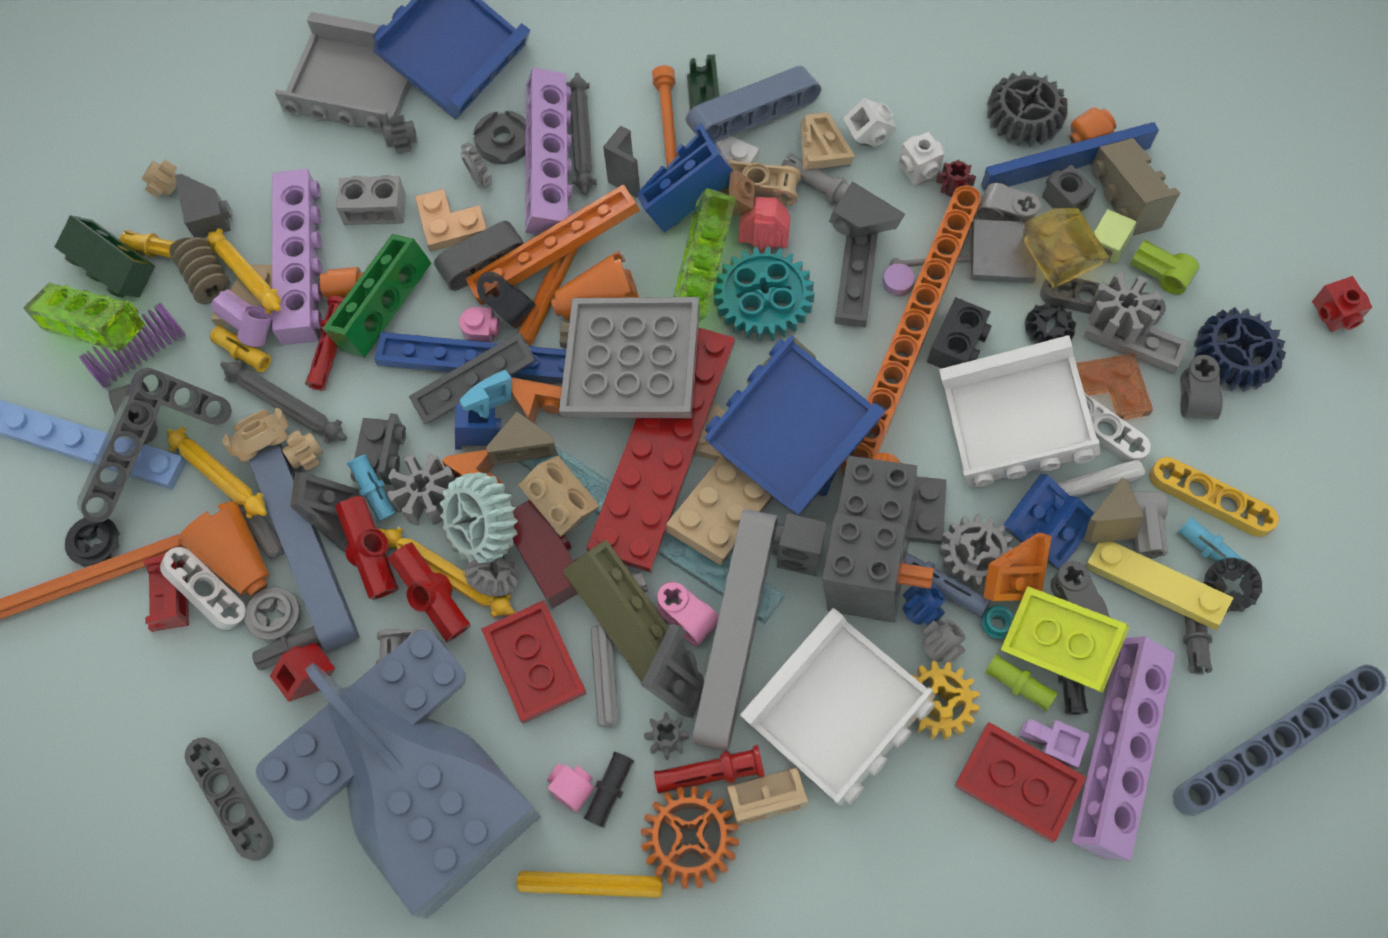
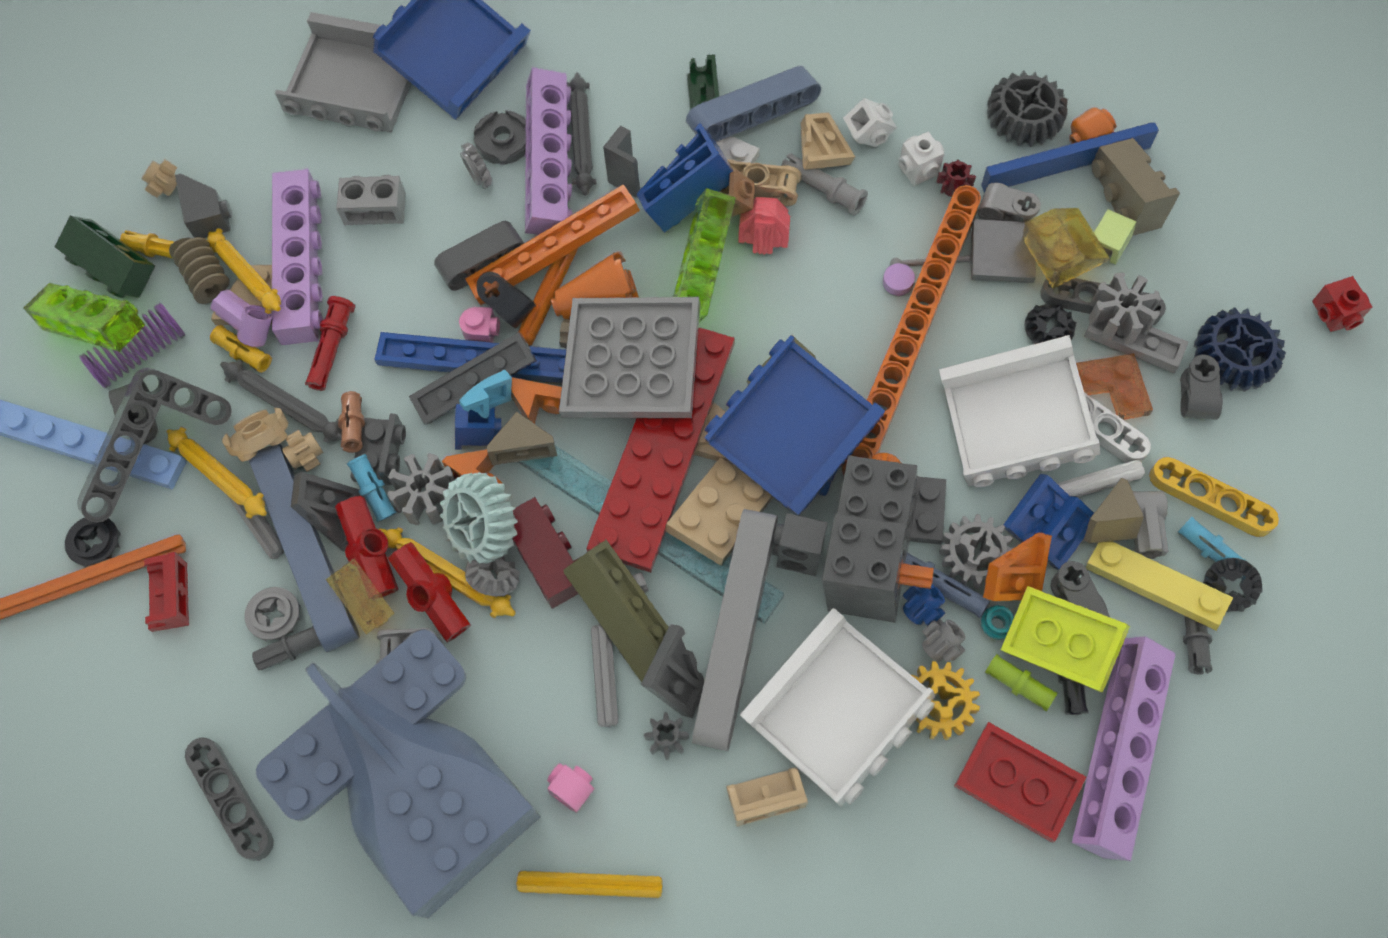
white beam [160,547,246,630] -> none
orange cone [178,501,270,597] -> none
red brick [270,643,335,702] -> none
orange brick [320,267,363,298] -> none
green brick [323,234,431,358] -> none
dark grey gear [383,115,417,153] -> none
light nougat plate [415,189,487,252] -> none
red plate [481,600,587,724] -> none
tan brick [518,456,600,537] -> none
black pin [583,751,635,828] -> none
orange gear [640,786,739,889] -> none
orange piece [652,65,677,167] -> none
red pin [654,745,765,794] -> none
bright pink piece [657,582,719,647] -> none
teal gear [714,246,815,341] -> none
dark grey slope [829,181,905,238] -> none
dark grey plate [835,233,878,327] -> none
black brick [927,297,992,369] -> none
lavender plate [1019,719,1090,770] -> none
dark grey brick [1042,165,1096,222] -> none
lime piece [1130,240,1200,295] -> none
sand blue beam [1173,665,1386,816] -> none
none -> clear yellow hinge [326,559,395,635]
none -> nougat pin [338,391,365,453]

